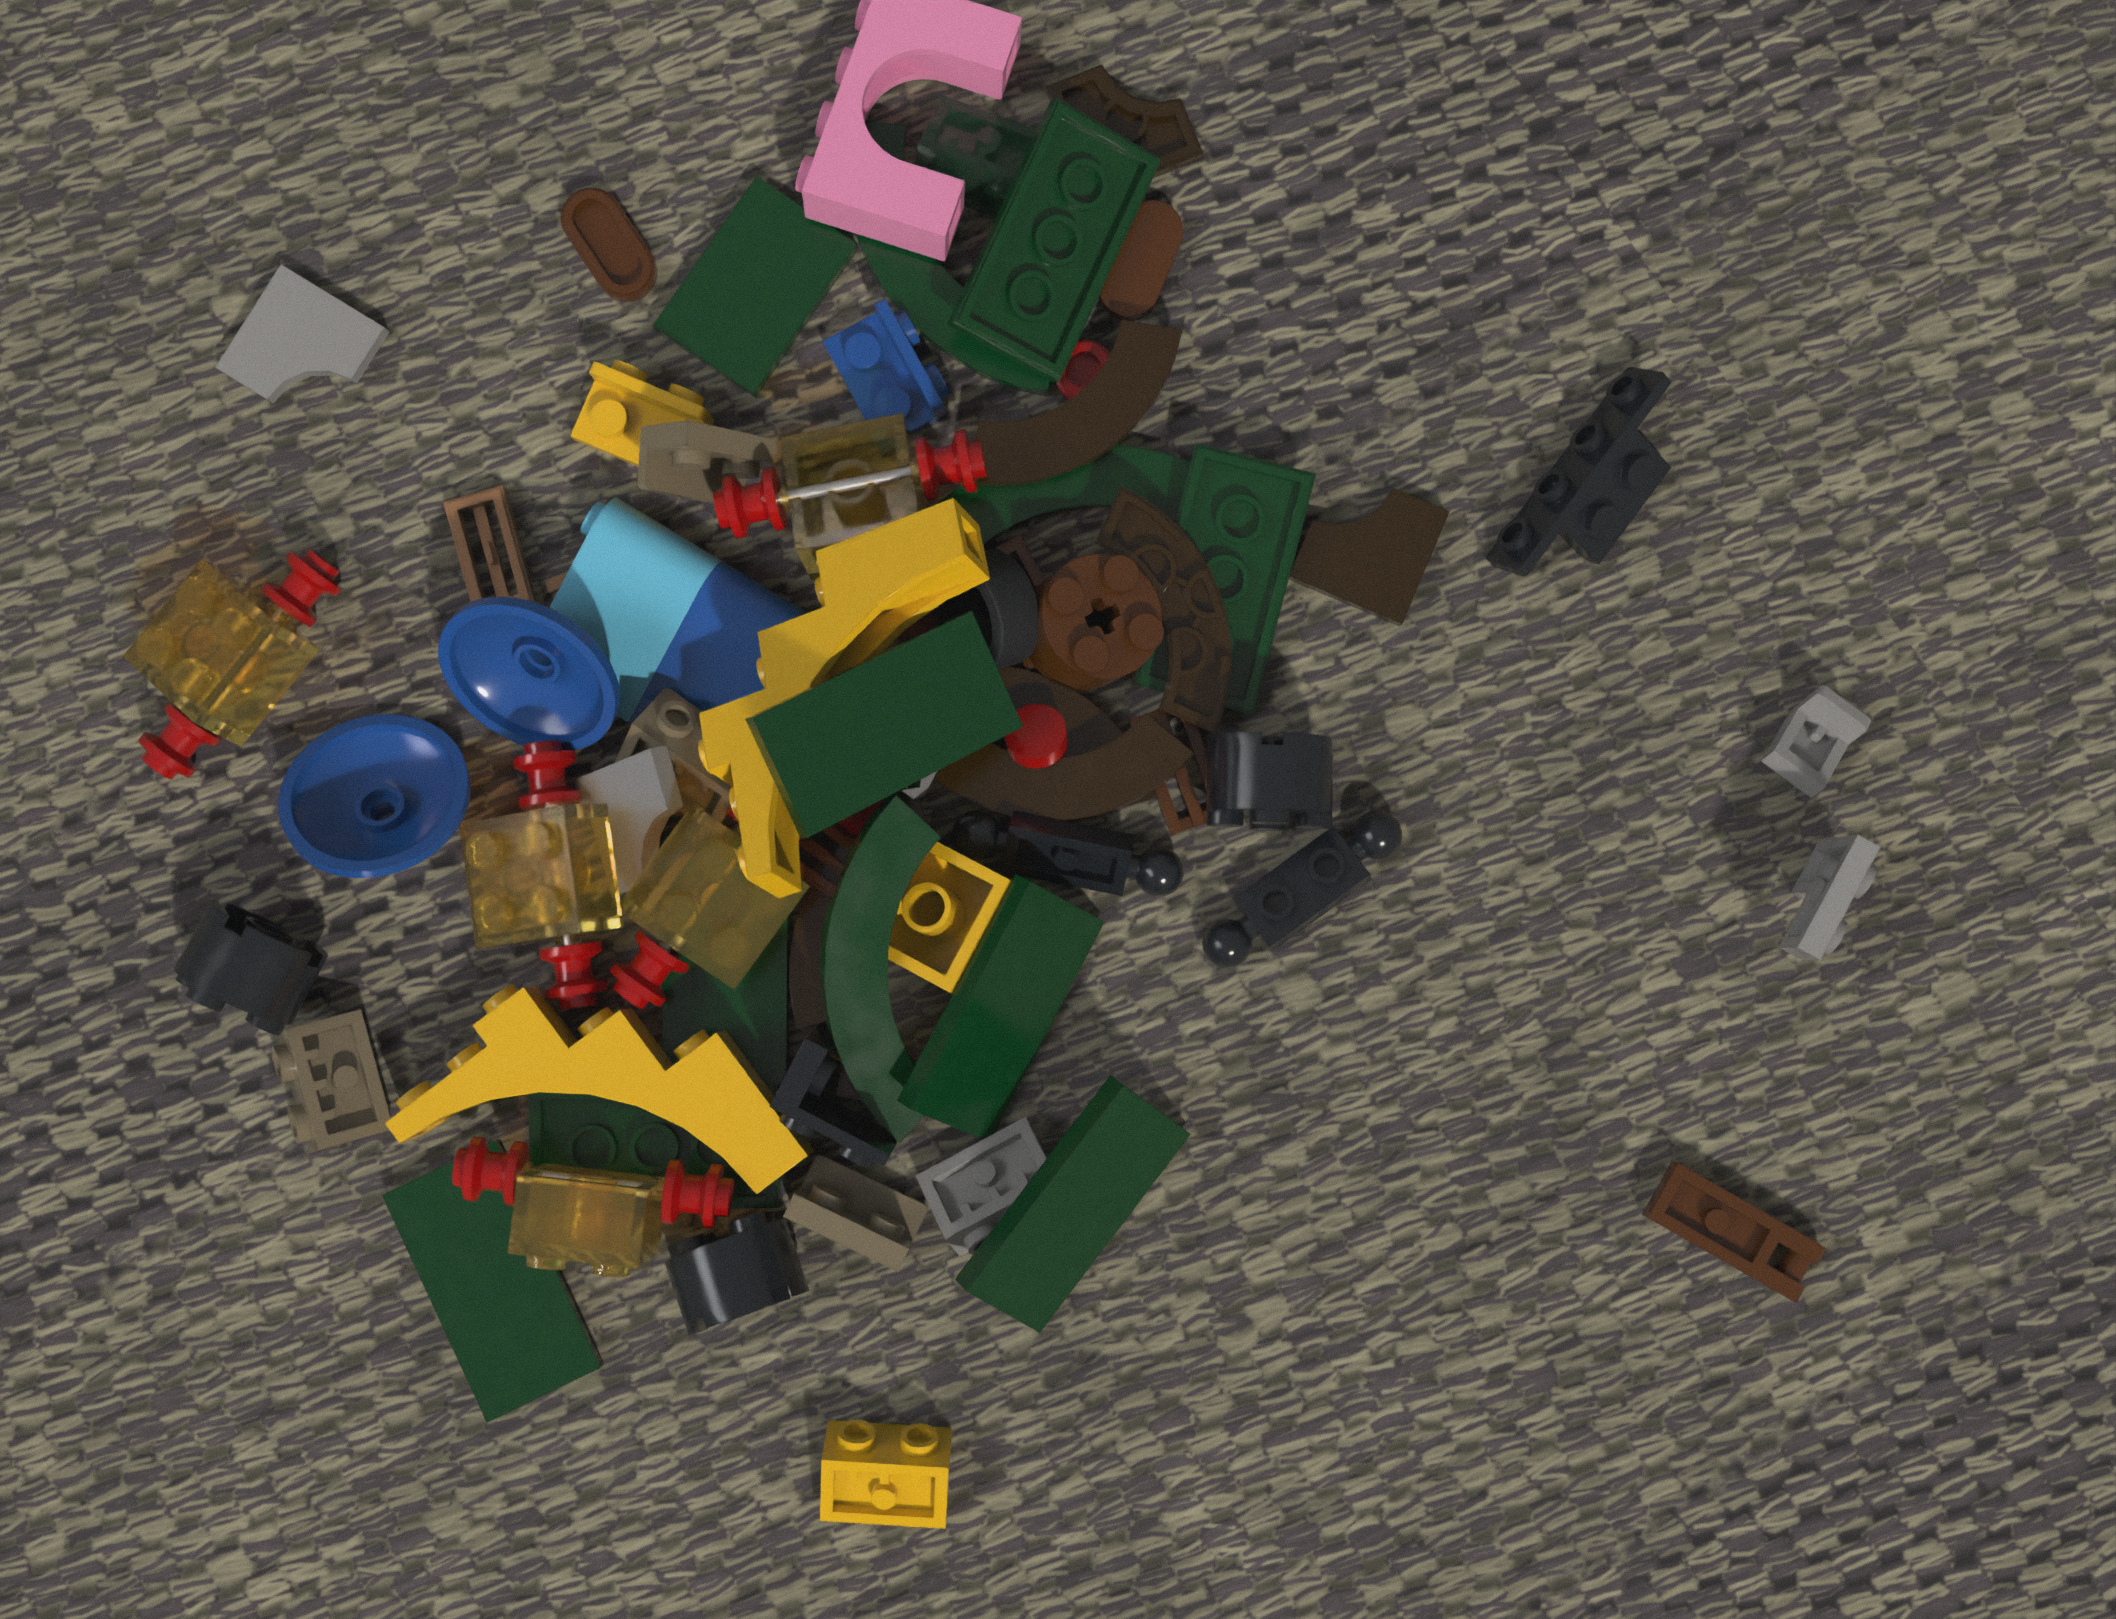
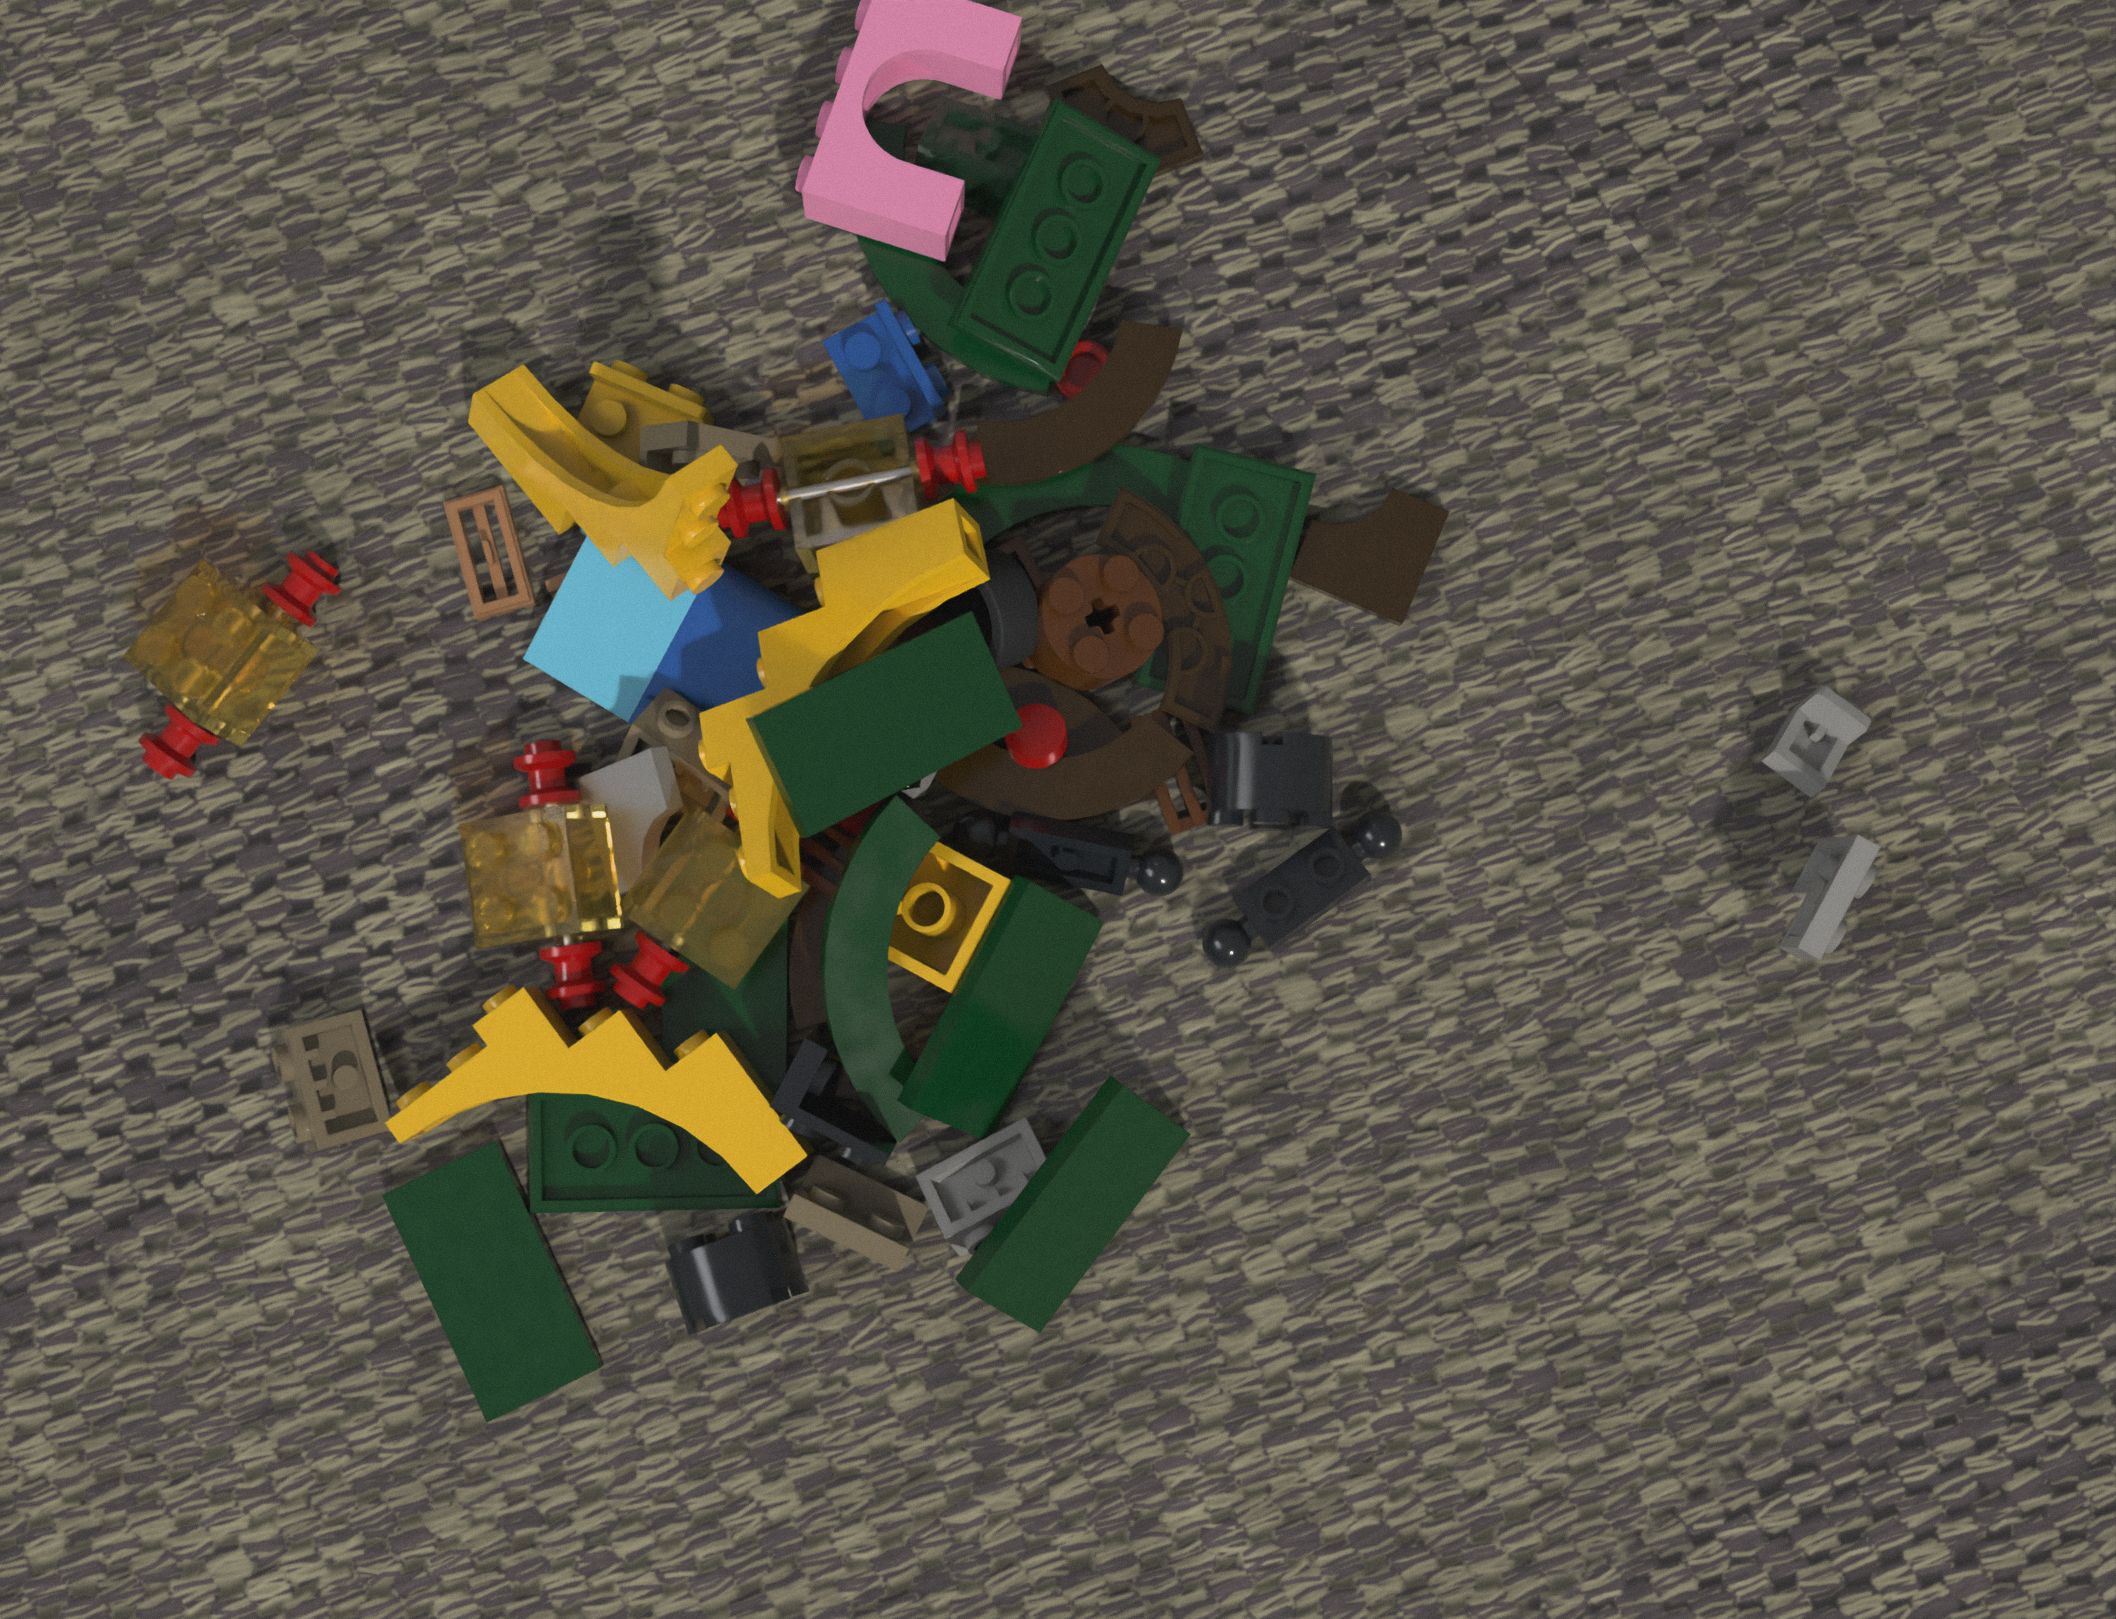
black brick [174,899,328,1035] -> none
light grey tile [215,265,389,403] -> none
blue dish [278,714,471,878] -> none
blue dish [438,597,620,751] -> none
clear yellow brick [452,1136,734,1277] -> none
reddish brown tile [561,188,658,302] -> none
dark green tile [653,176,859,398] -> none
yellow bracket [820,1419,952,1529] -> none
reddish brown tile [1099,200,1183,321] -> none
black bracket [1486,367,1671,576] -> none
reddish brown plate [1642,1161,1827,1303] -> none
none -> yellow arch [468,364,738,601]

